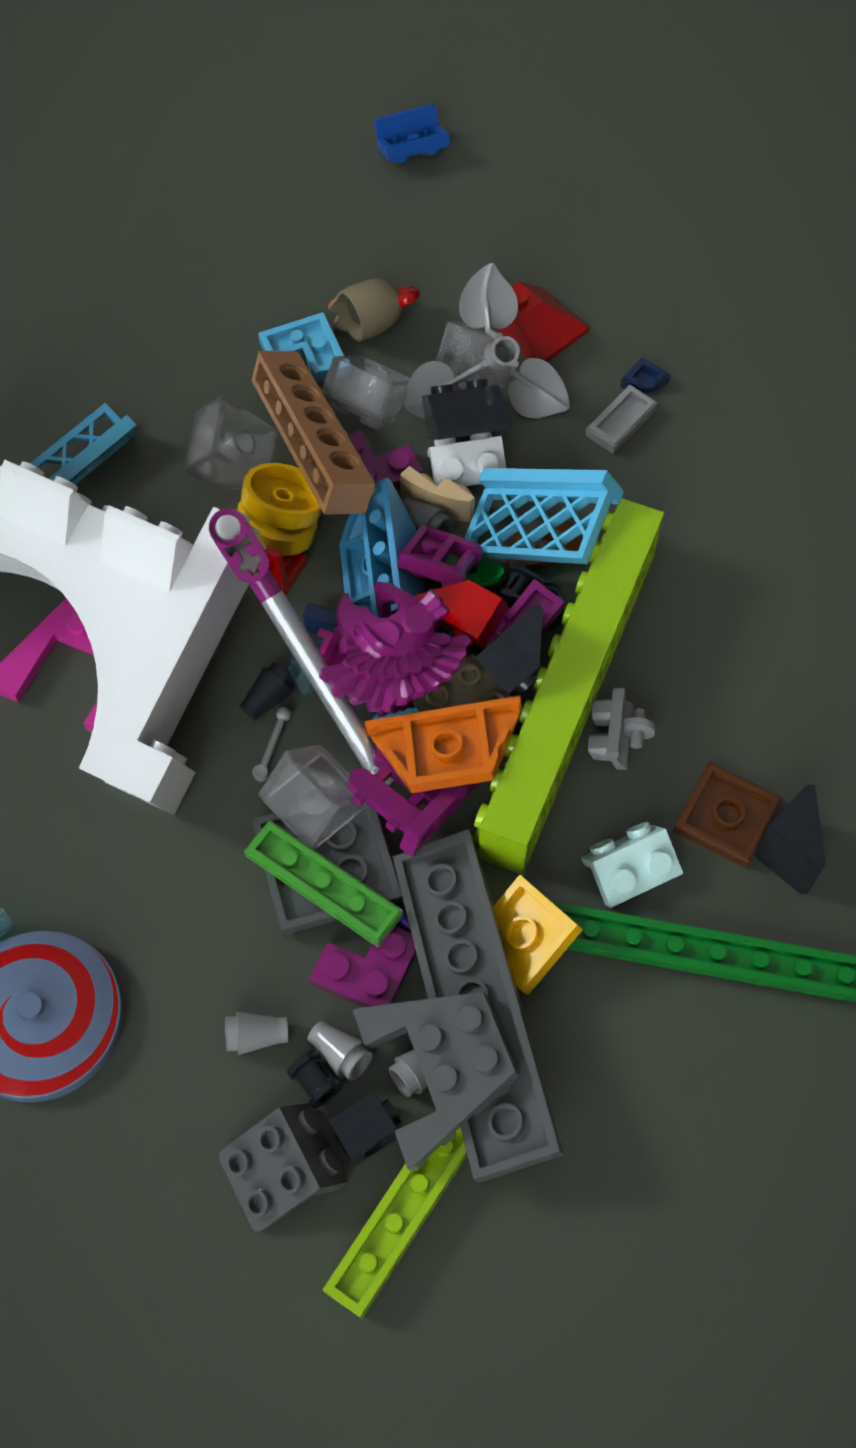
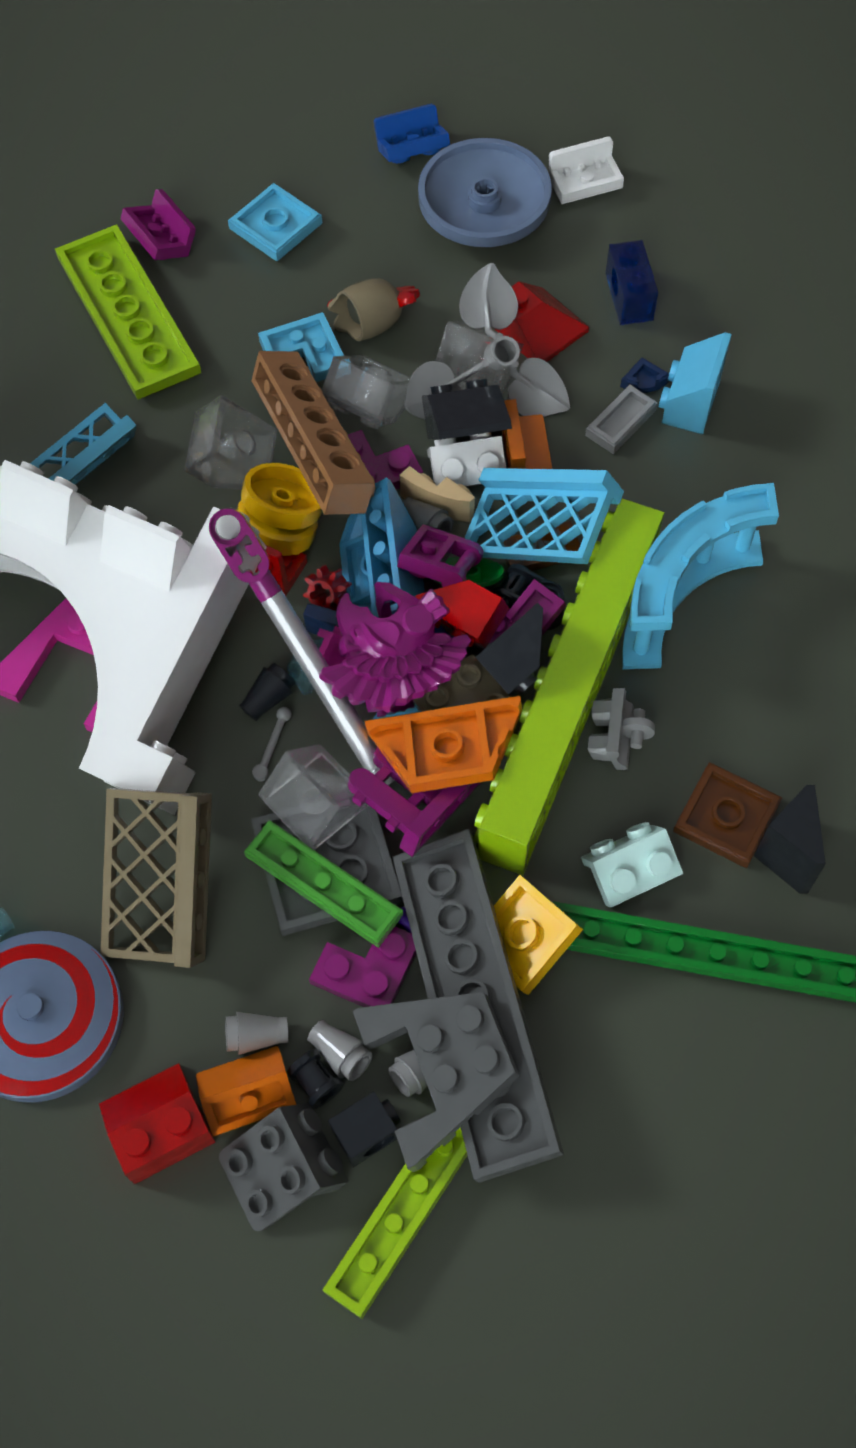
none -> lime plate [55,224,201,400]
none -> red slope [99,1063,215,1185]
none -> dark tan fence [100,788,212,968]
none -> magenta bracket [120,189,196,260]
none -> orange panel [196,1046,297,1137]
none -> medium azure plate [228,183,323,262]
none -> red gear [302,565,352,611]
none -> sand blue dish [418,138,552,247]
none -> orange panel [502,399,553,469]
none -> white bracket [548,136,624,204]
none -> clear blue brick [605,240,658,325]
none -> medium azure fence [622,483,779,670]
none -> medium azure slope [659,332,732,434]

